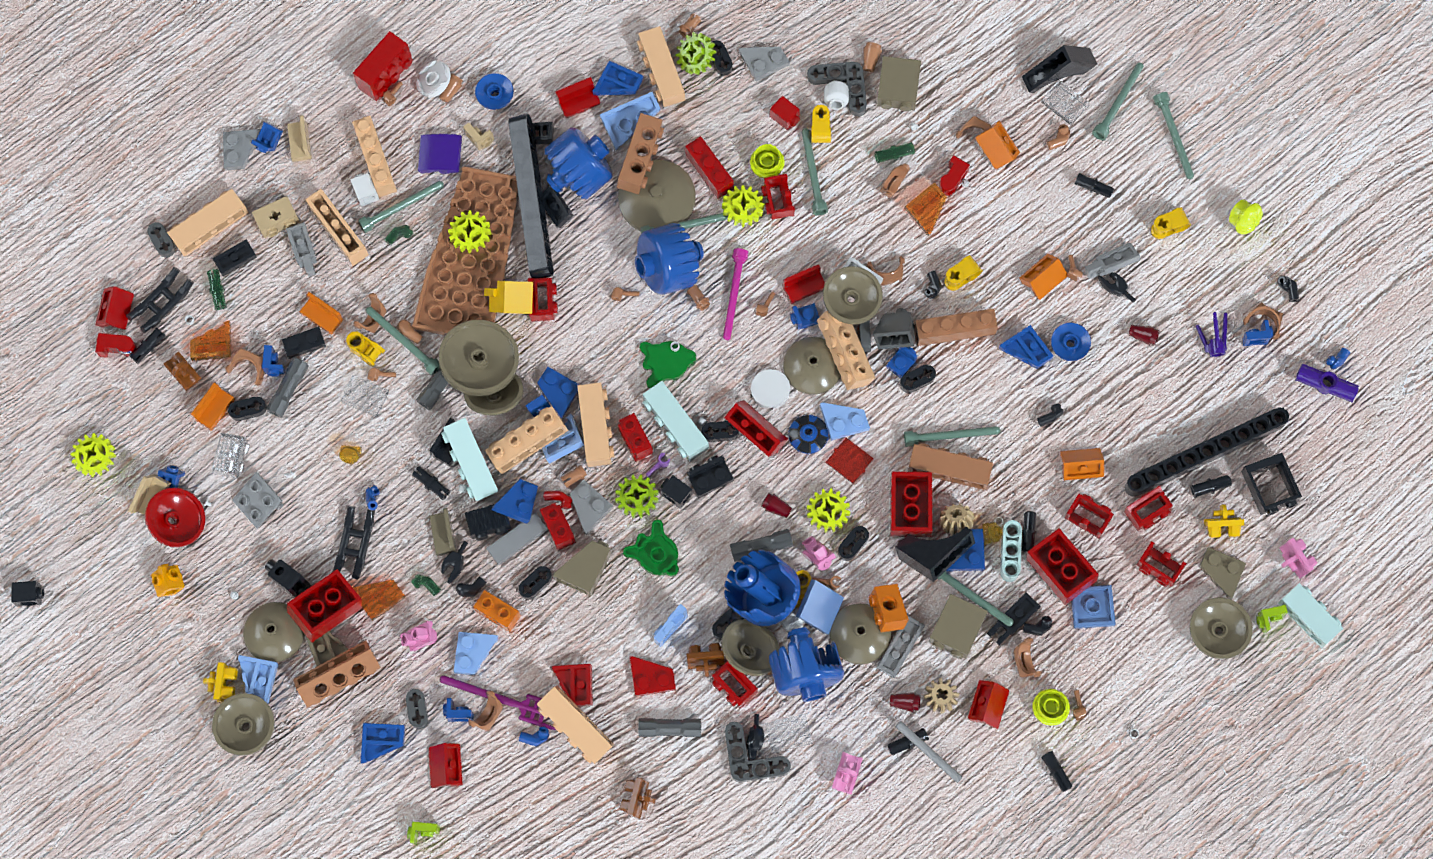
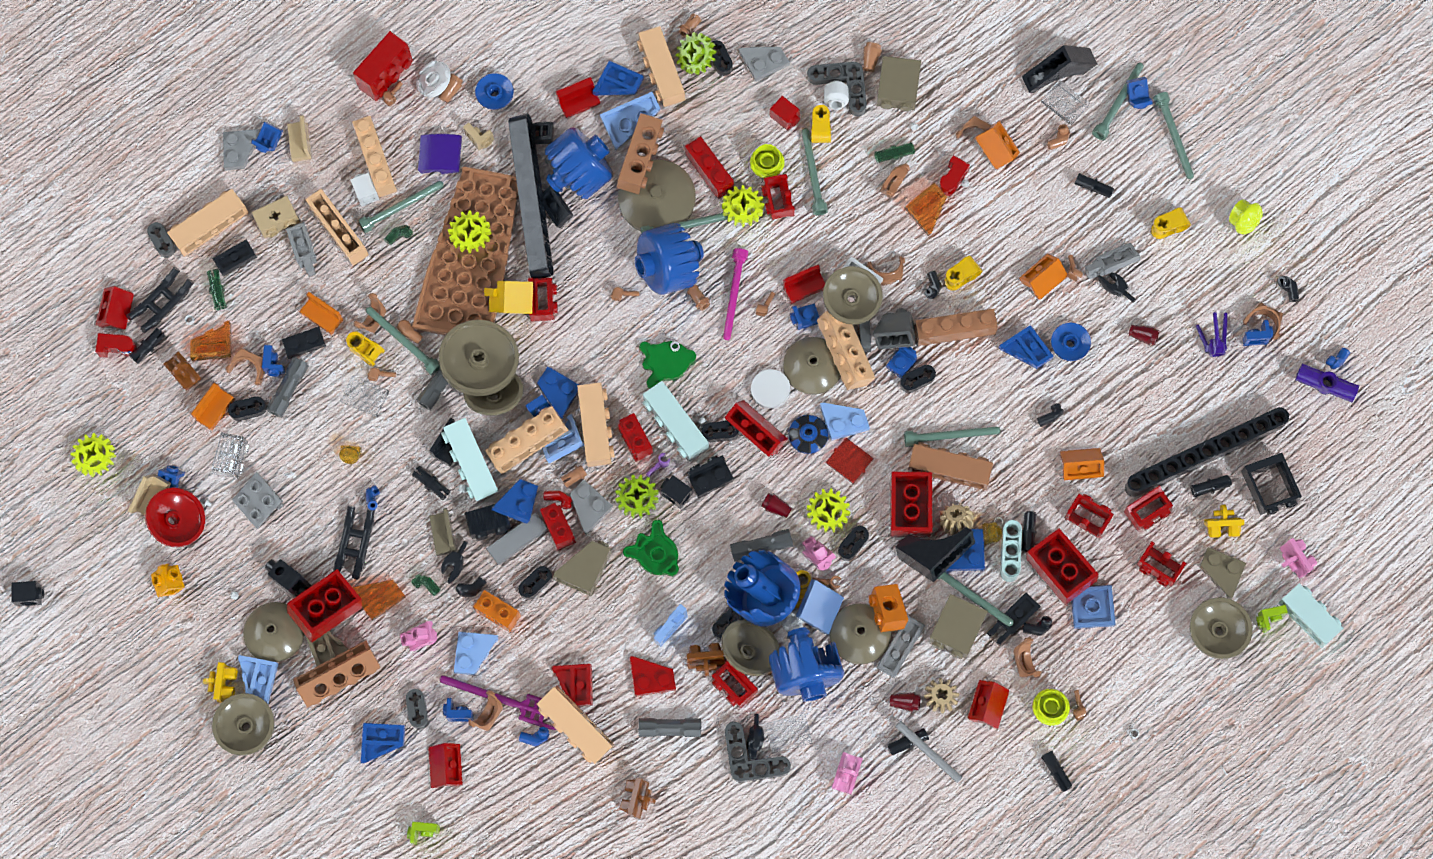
none -> blue bracket [1126,76,1153,109]

